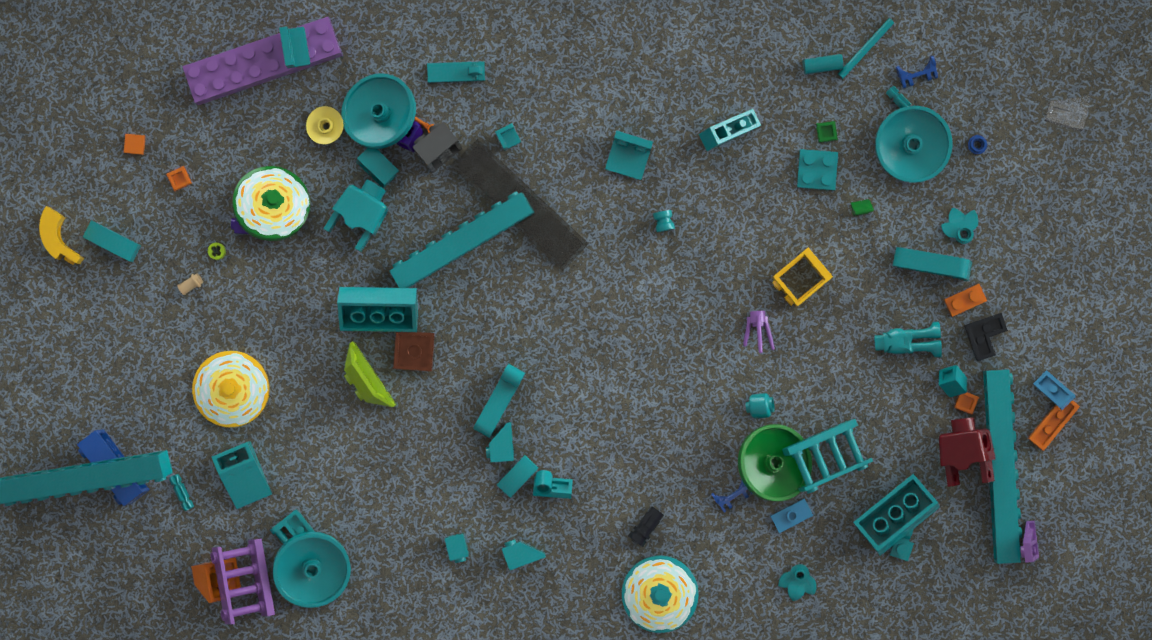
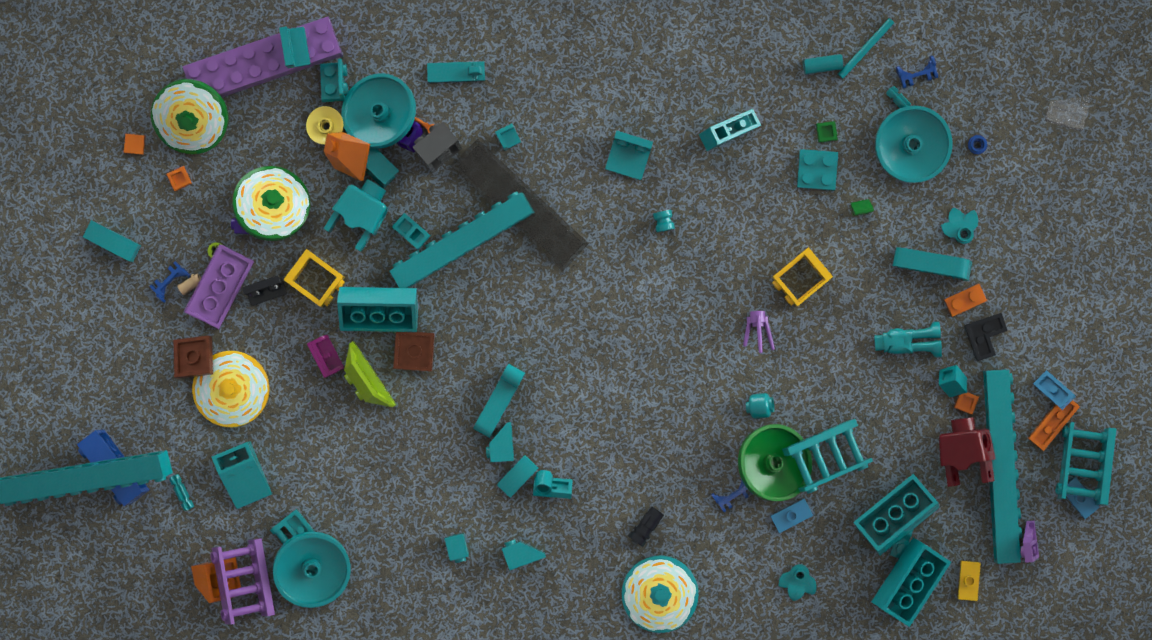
yellow arch [39,206,84,265] -> none
none -> blue piece [149,261,191,303]
none -> dish [151,79,229,154]
none -> copper plate [173,335,213,379]
none -> medium lavender tile [184,244,254,329]
none -> black bracket [242,275,287,306]
none -> yellow window [284,249,345,308]
none -> magenta hinge [307,334,345,378]
none -> teal bracket [320,59,348,102]
none -> orange slope [324,132,370,181]
none -> teal slope [392,213,431,250]
none -> teal brick [871,537,951,627]
none -> yellow plate [957,561,981,601]
none -> teal fence [1055,422,1117,506]
none -> dark azure plate [1066,477,1100,519]

